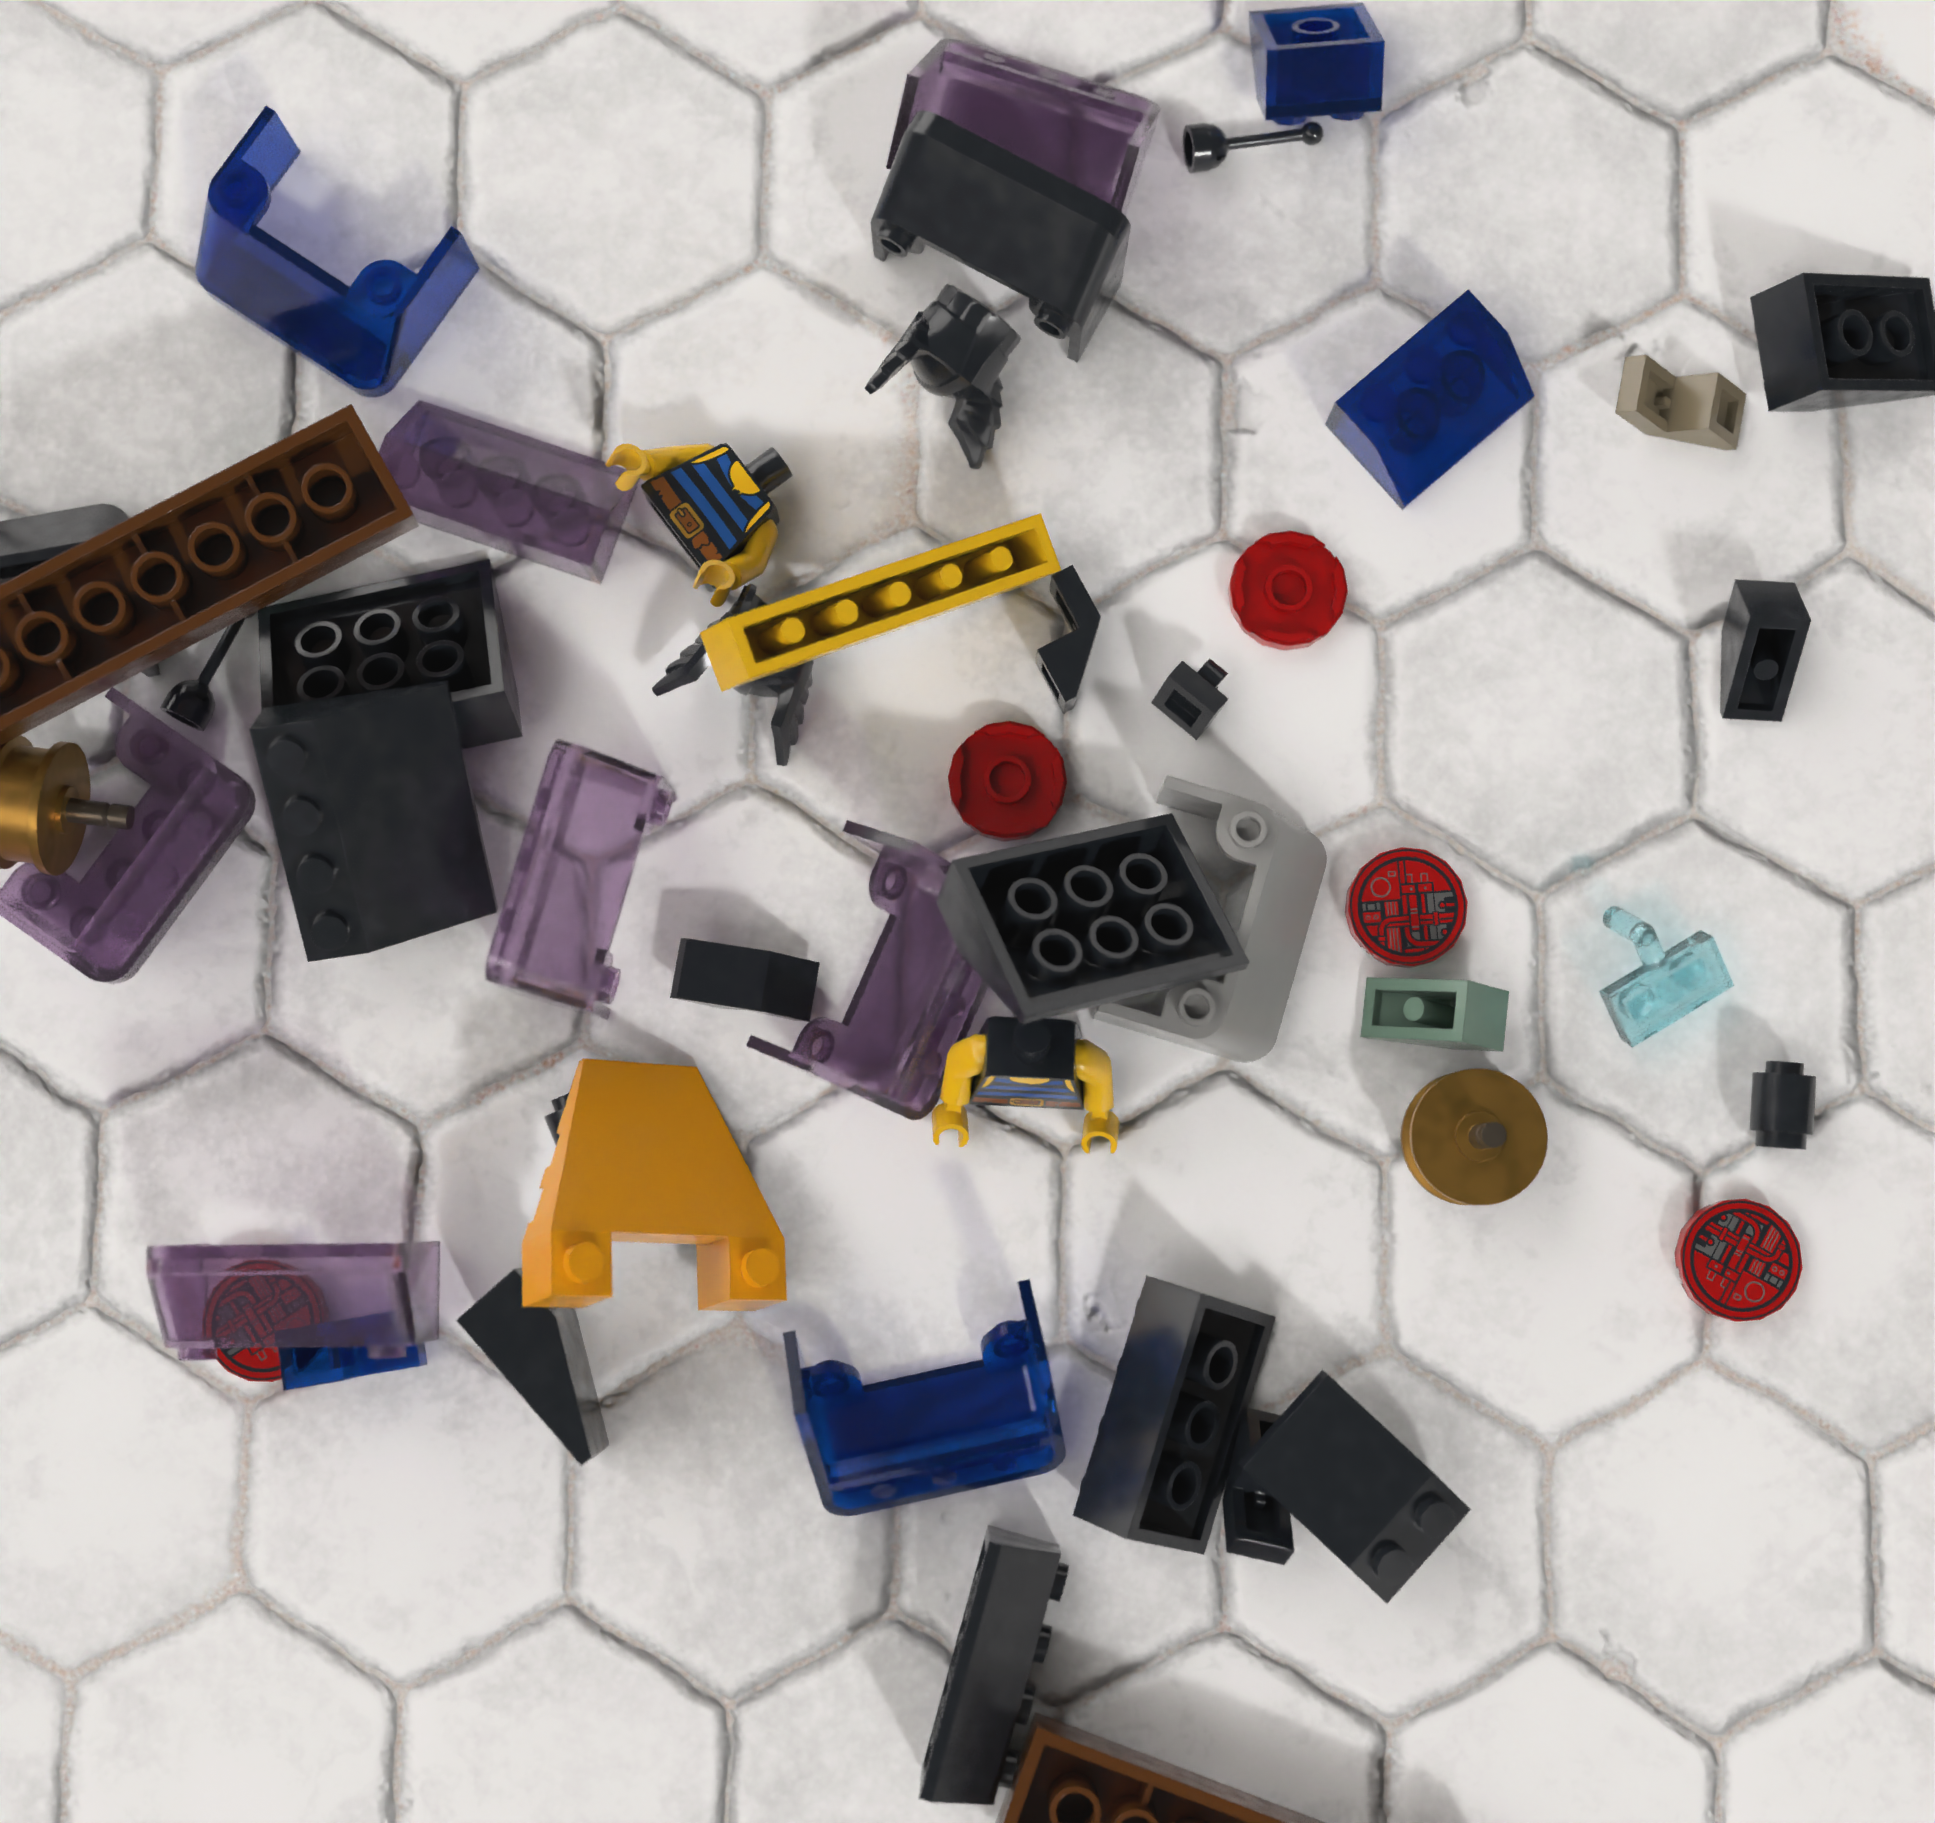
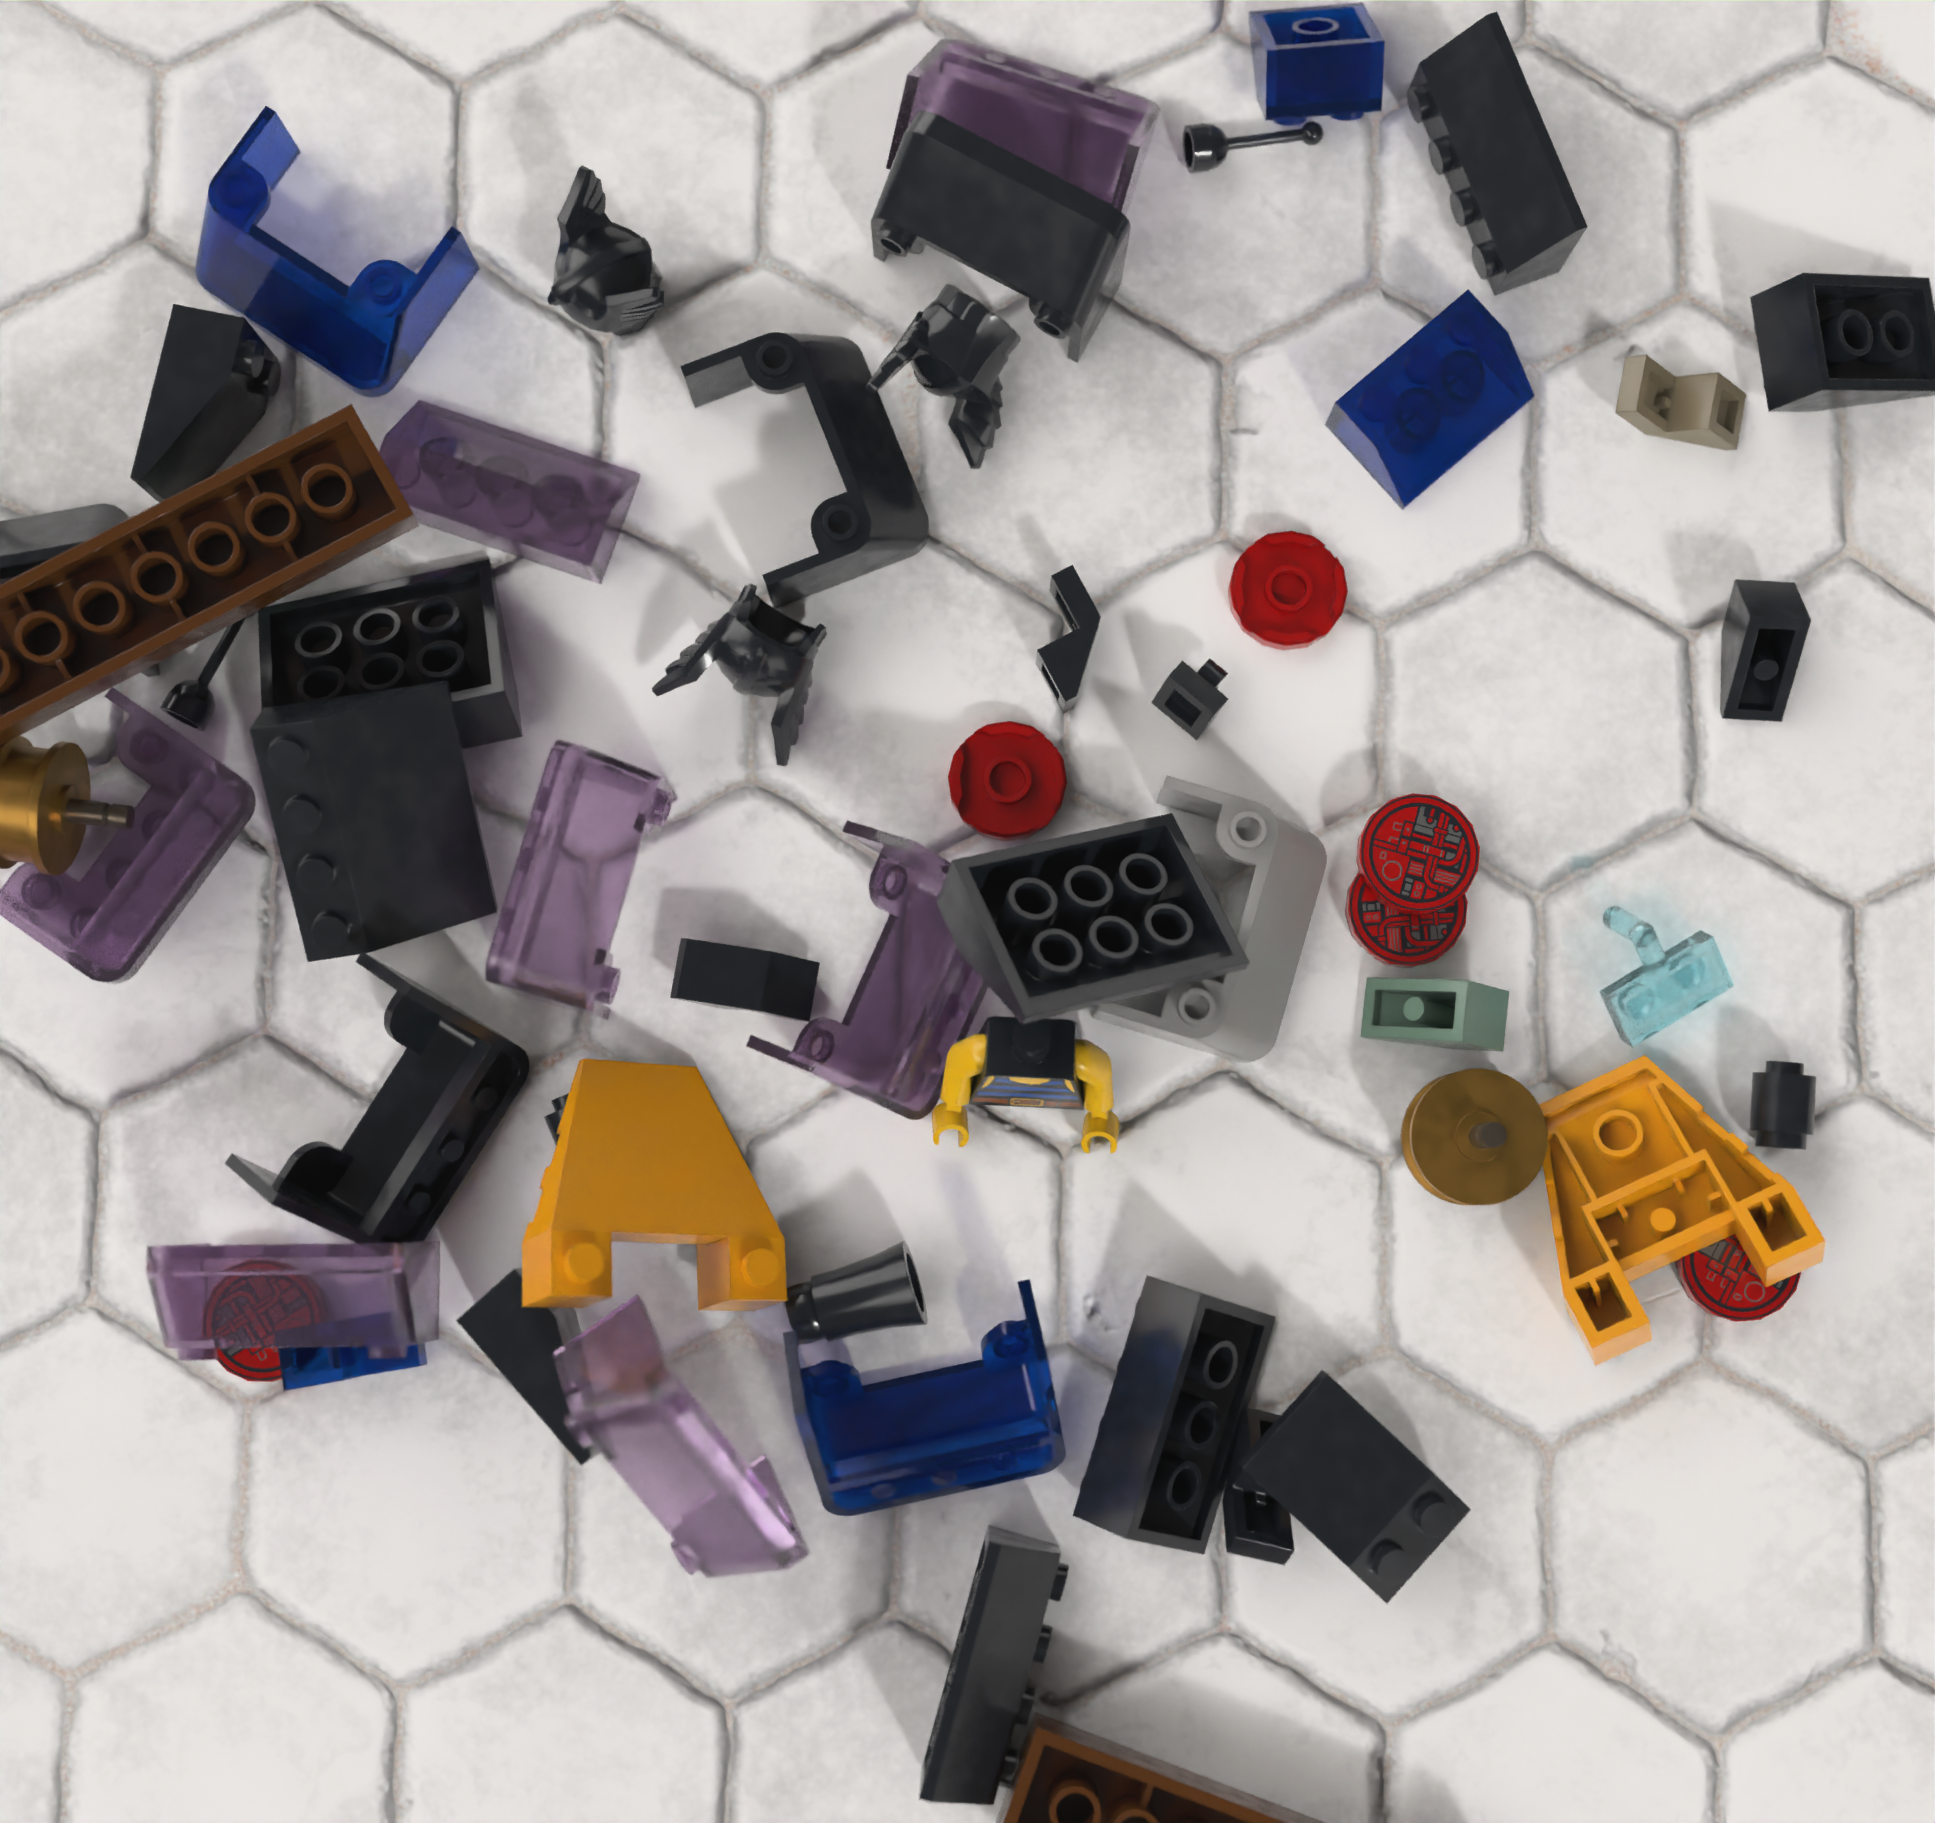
torso [605,443,793,607] -> none
yellow brick [700,513,1061,692] -> none
none -> black slope [130,304,281,503]
none -> black windscreen [225,951,530,1258]
none -> black helmet [547,165,665,336]
none -> clear purple windscreen [552,1294,810,1578]
none -> black windscreen [680,332,929,609]
none -> black plant [785,1241,928,1345]
none -> tile [1356,793,1480,915]
none -> black slope [1407,11,1588,296]
none -> light orange wedge [1539,1055,1826,1366]

